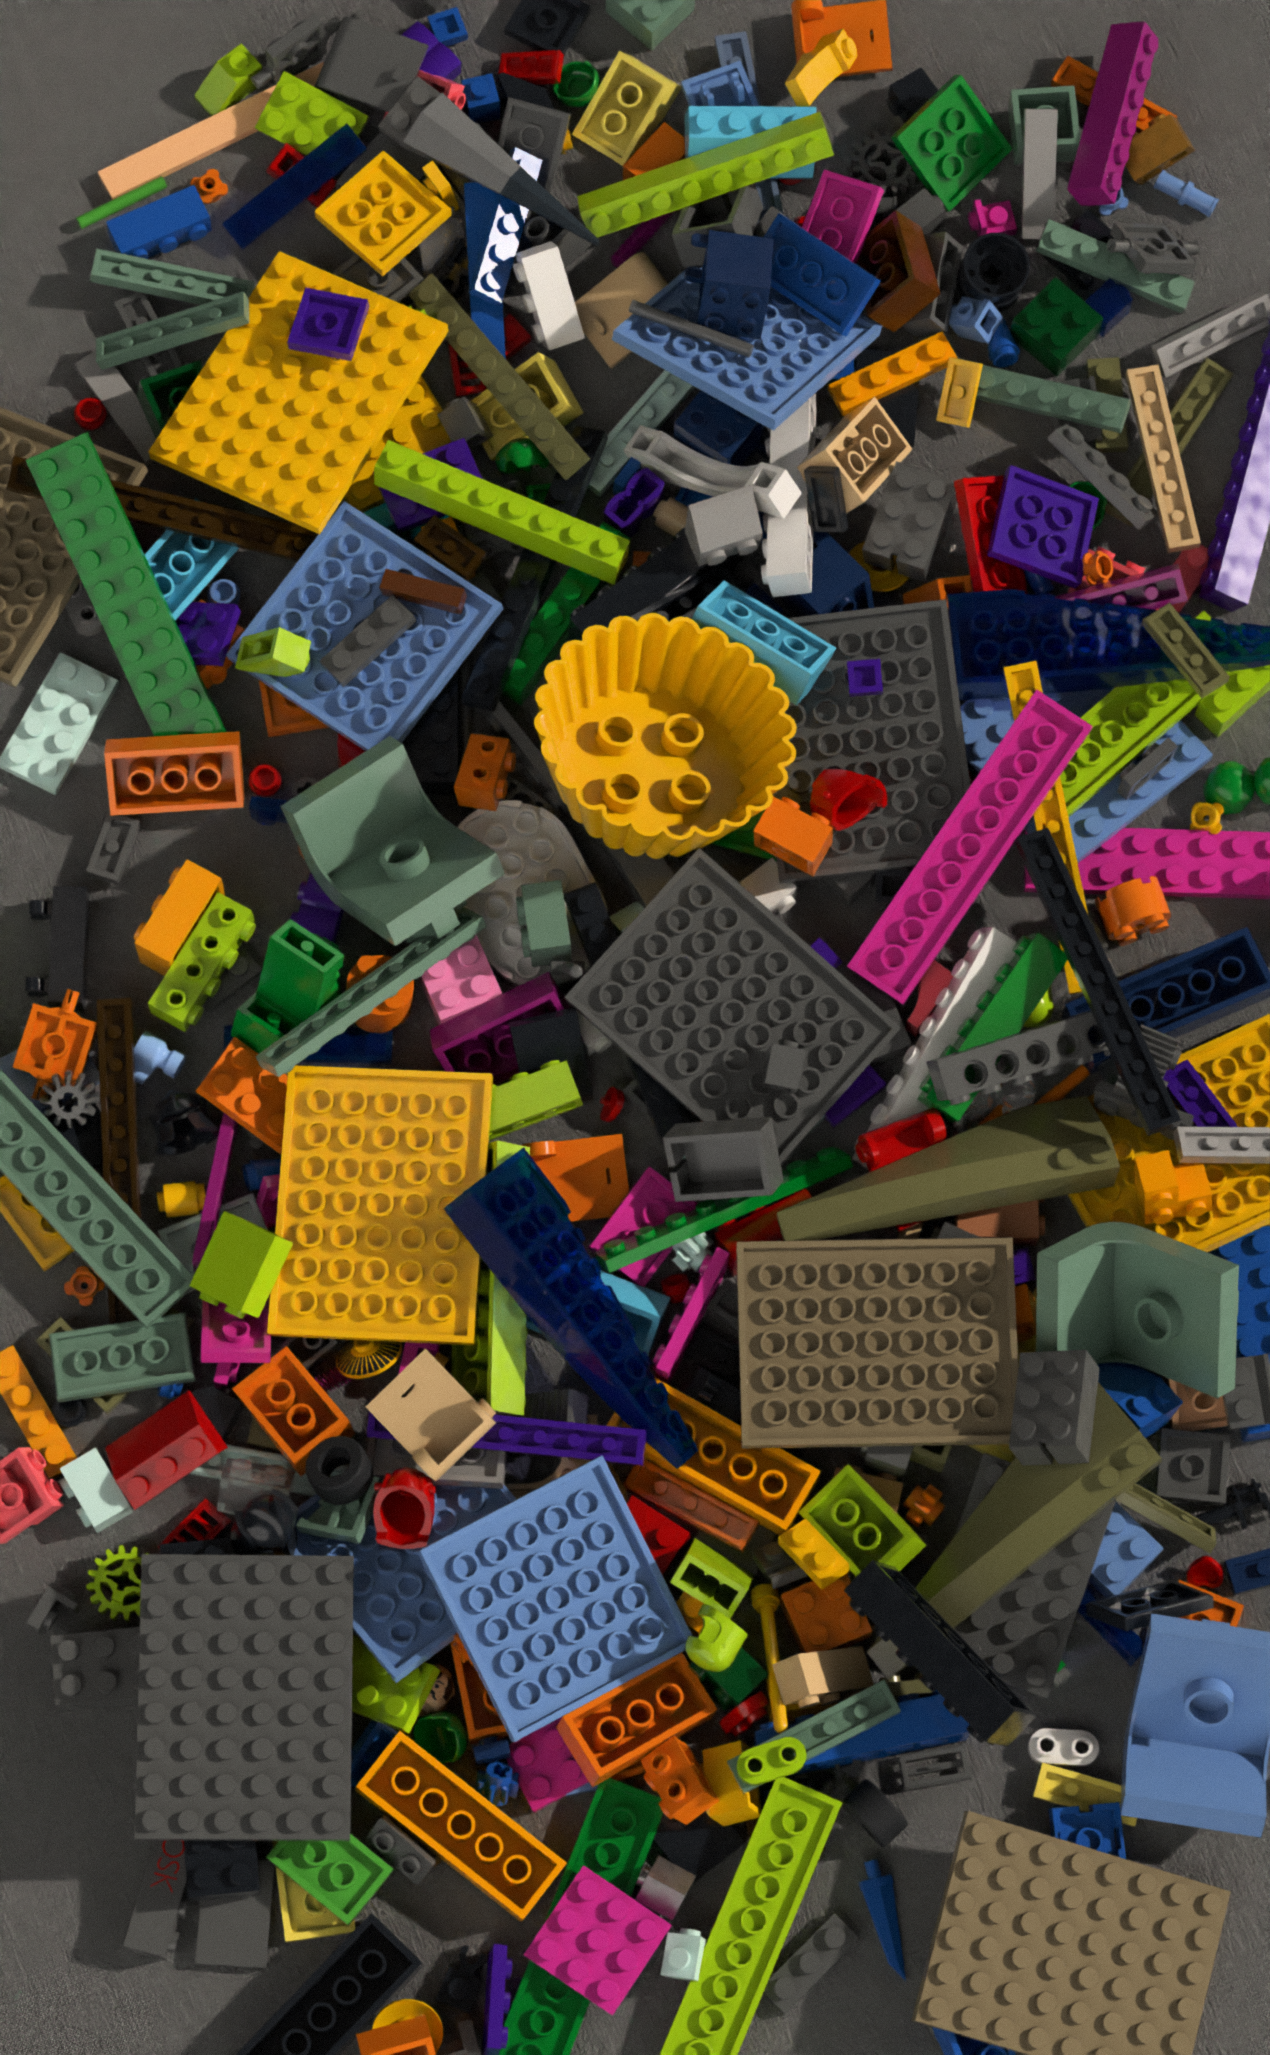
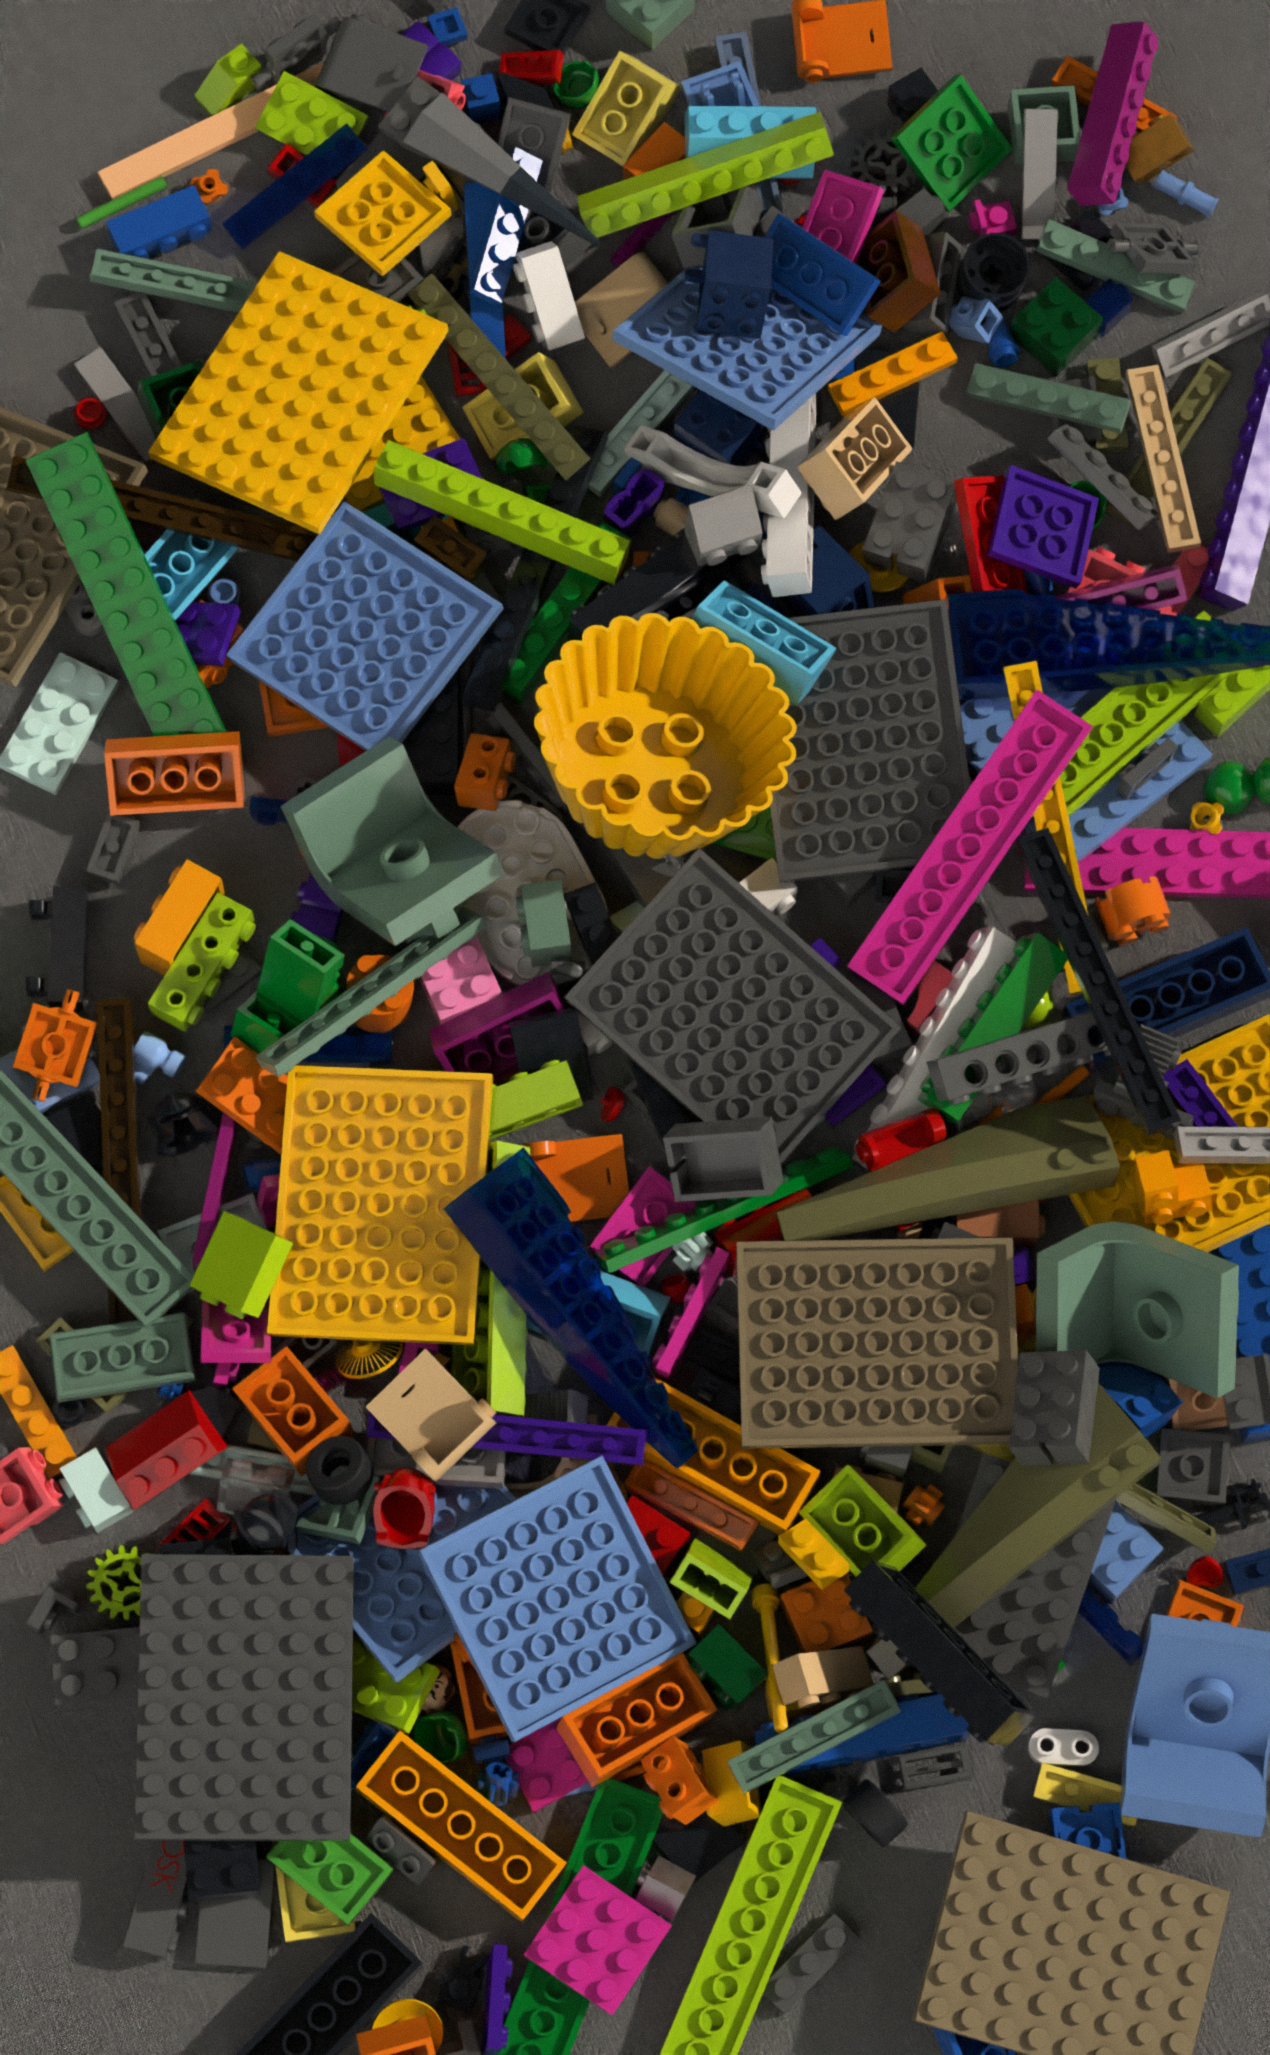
dark grey gear [40,1070,99,1129] -> none
orange plate [64,1266,105,1306] -> none
sand green plate [96,291,249,370] -> none
yellow brick [157,1180,205,1218] -> none
lime slope [235,627,311,677] -> none
red plate [248,764,282,797] -> none
dark purple plate [287,287,369,361] -> none
dark grey plate [319,595,416,687] -> none
reddish brown piece [379,569,467,615] -> none
dark grey brick [437,397,493,452] -> none
dark grey bar [629,300,754,357] -> none
light aqua bracket [660,1928,707,1982] -> none
lime helmet [685,1604,748,1672] -> none
red plate [718,1691,770,1737] -> none
lime plate [736,1737,807,1786] -> none
orange brick [753,796,833,877] -> none
dark grey brick [761,1039,806,1094] -> none
yellow slope [785,28,858,107] -> none
black tile [804,466,848,532] -> none
red helmet [810,769,887,831] -> none
dark purple plate [847,659,883,697] -> none
blue bar [858,1859,906,1981] -> none
yellow plate [936,357,983,428] -> none
orange plate [1082,551,1113,585] -> none
black tile [1086,1580,1214,1631] -> none
olive tile [1142,602,1230,699] -> none

